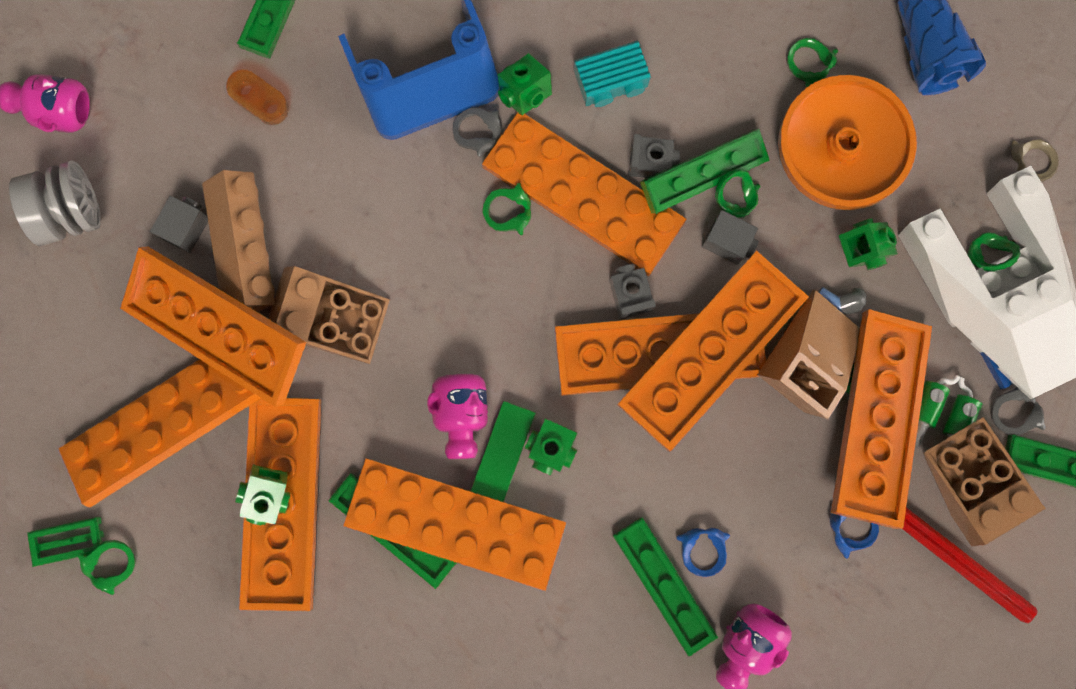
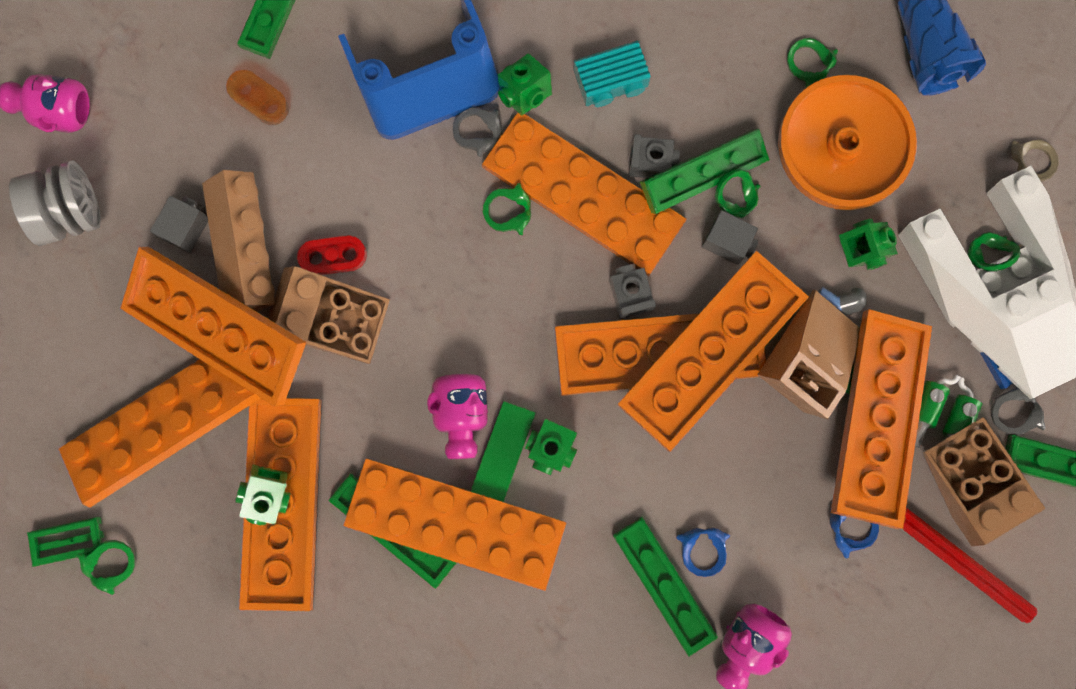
none -> red plate [297,235,367,275]

